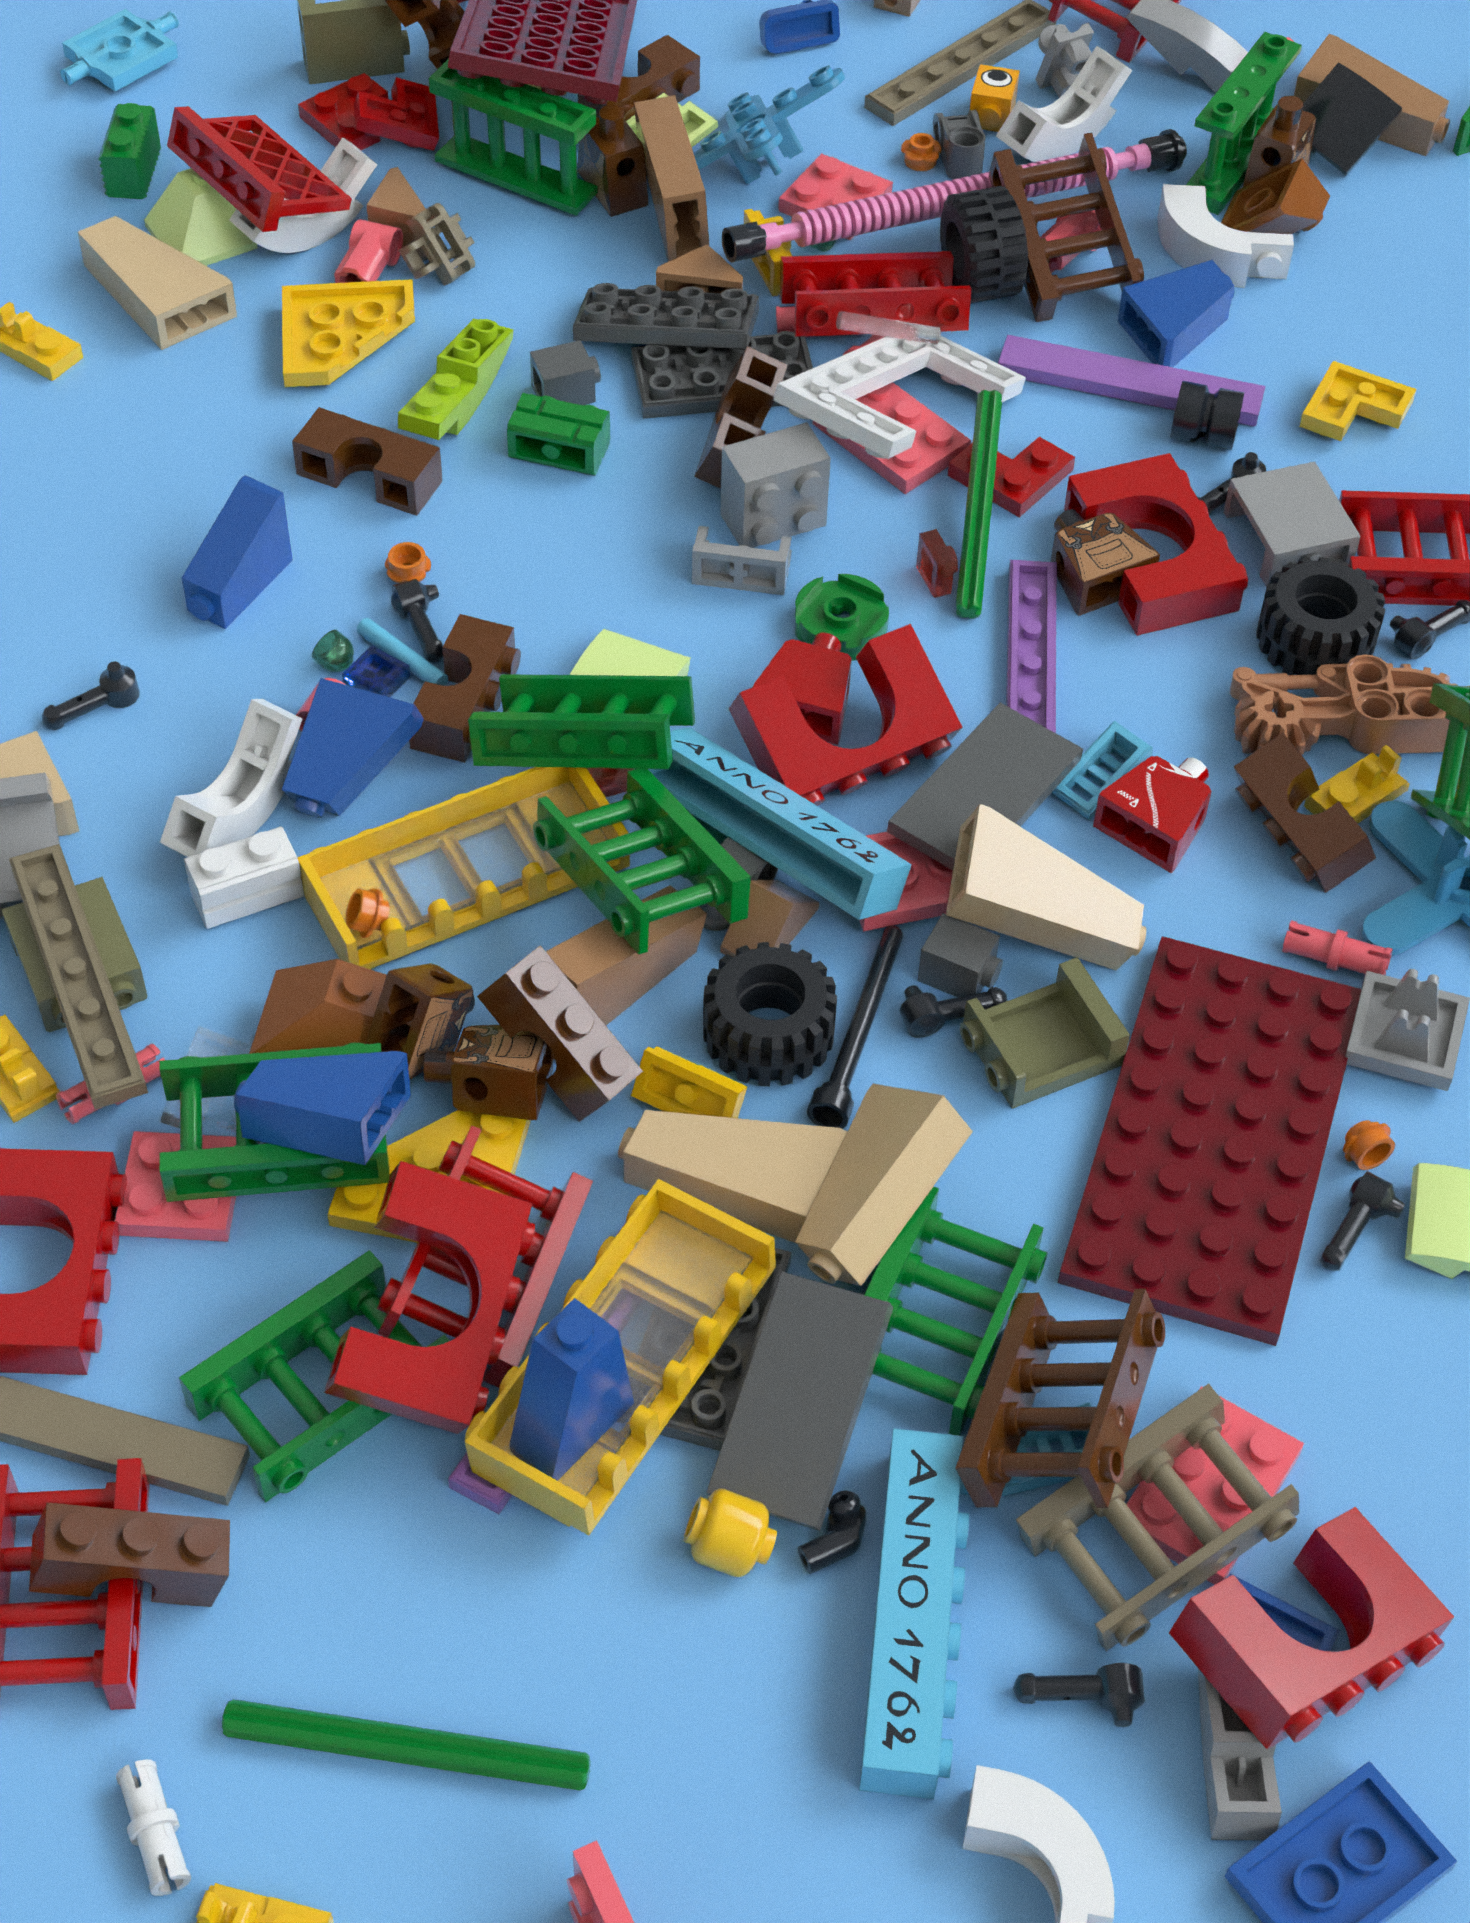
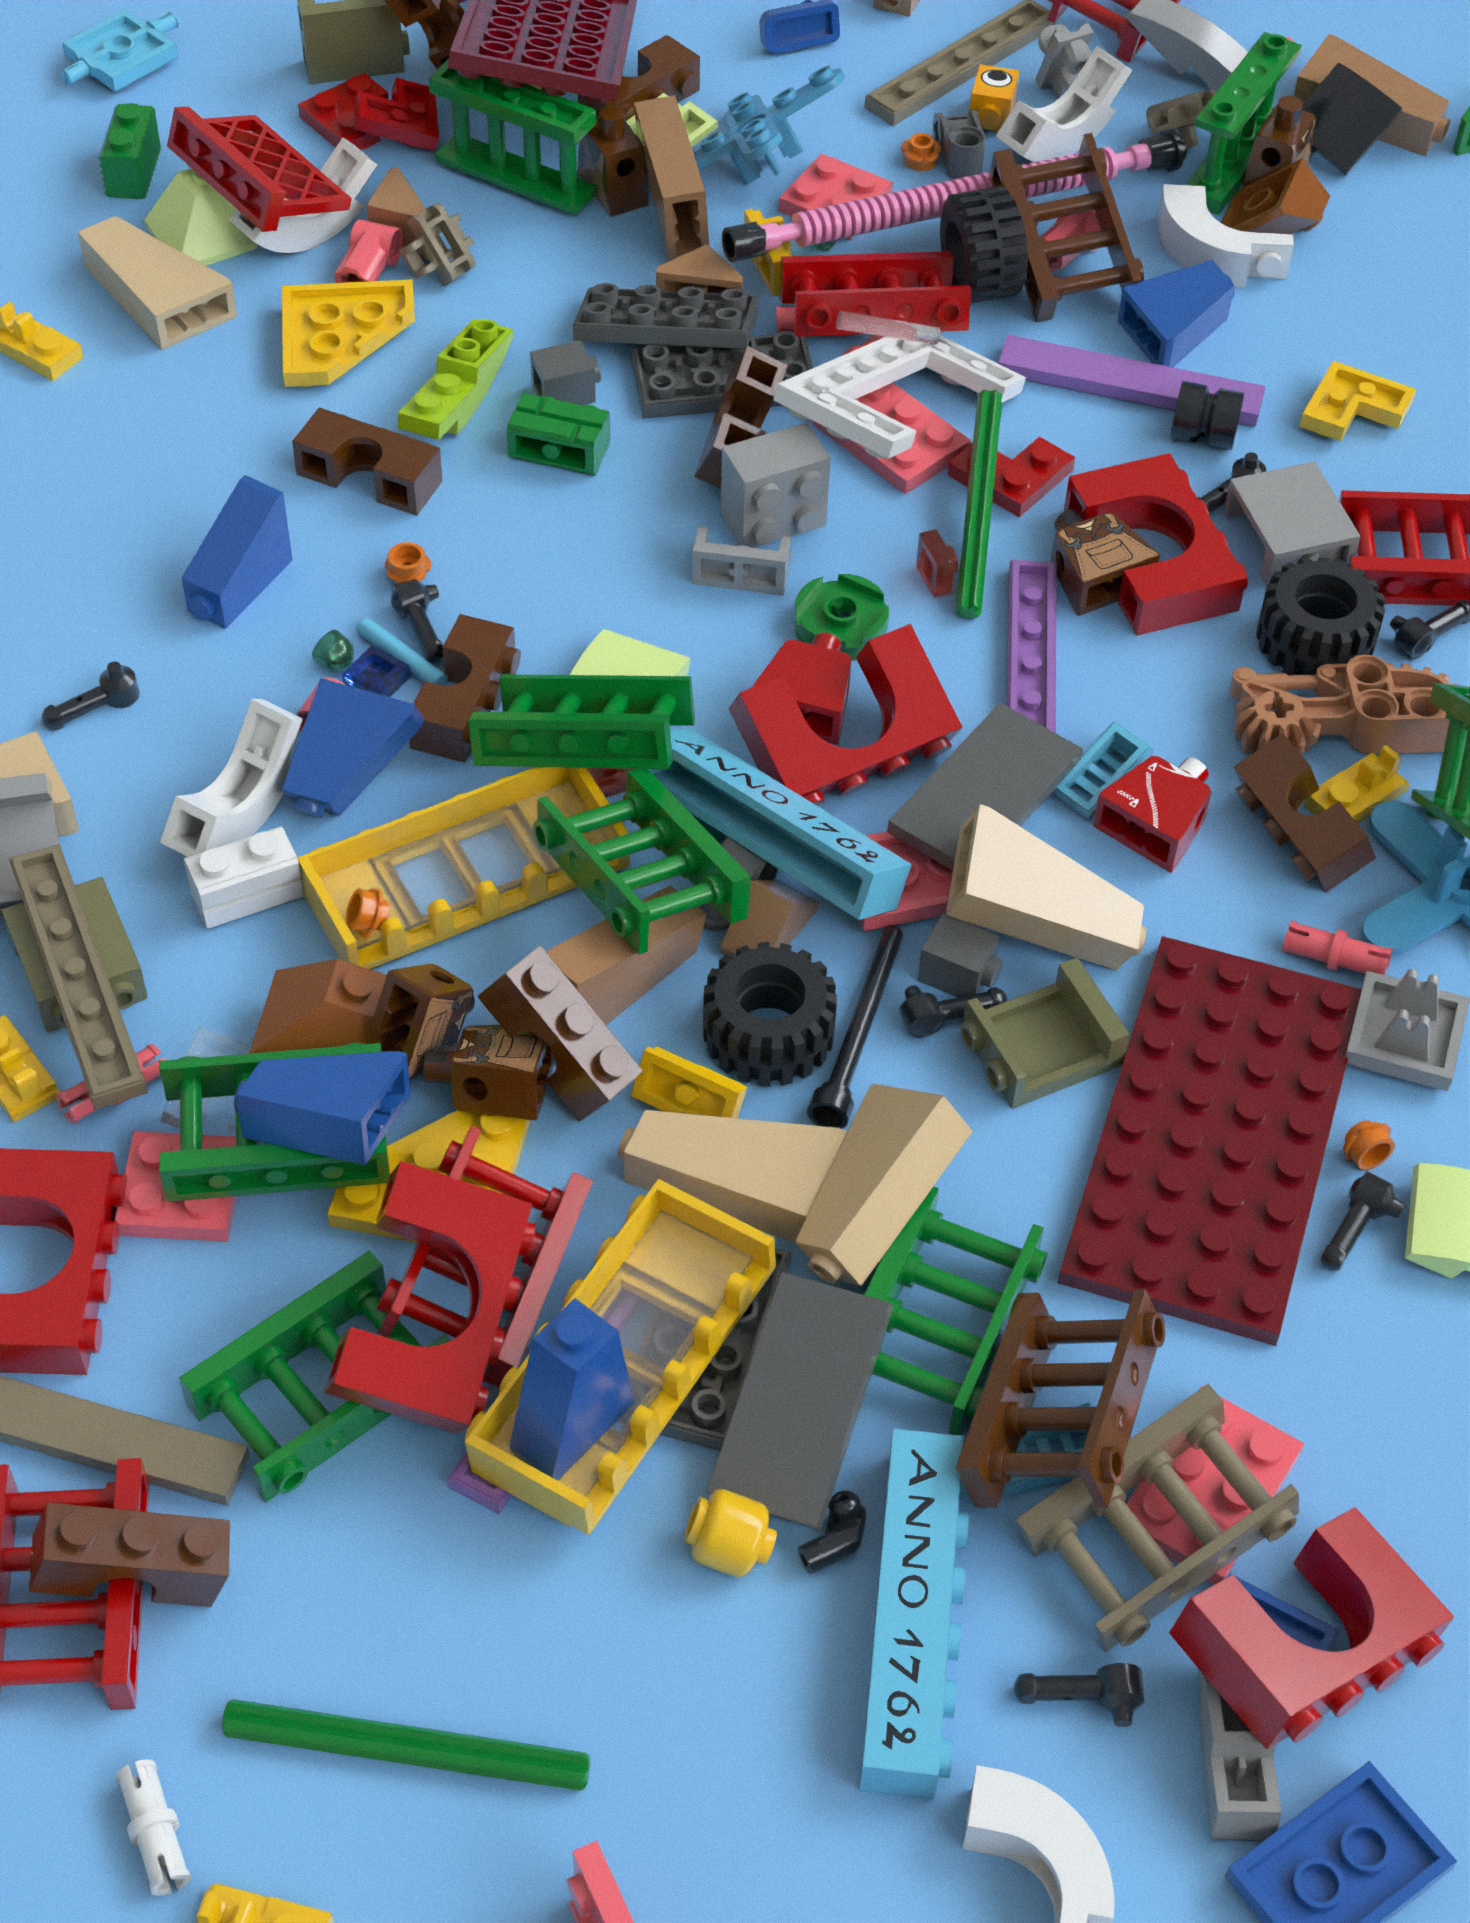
none -> dark tan piece [1146,90,1216,148]

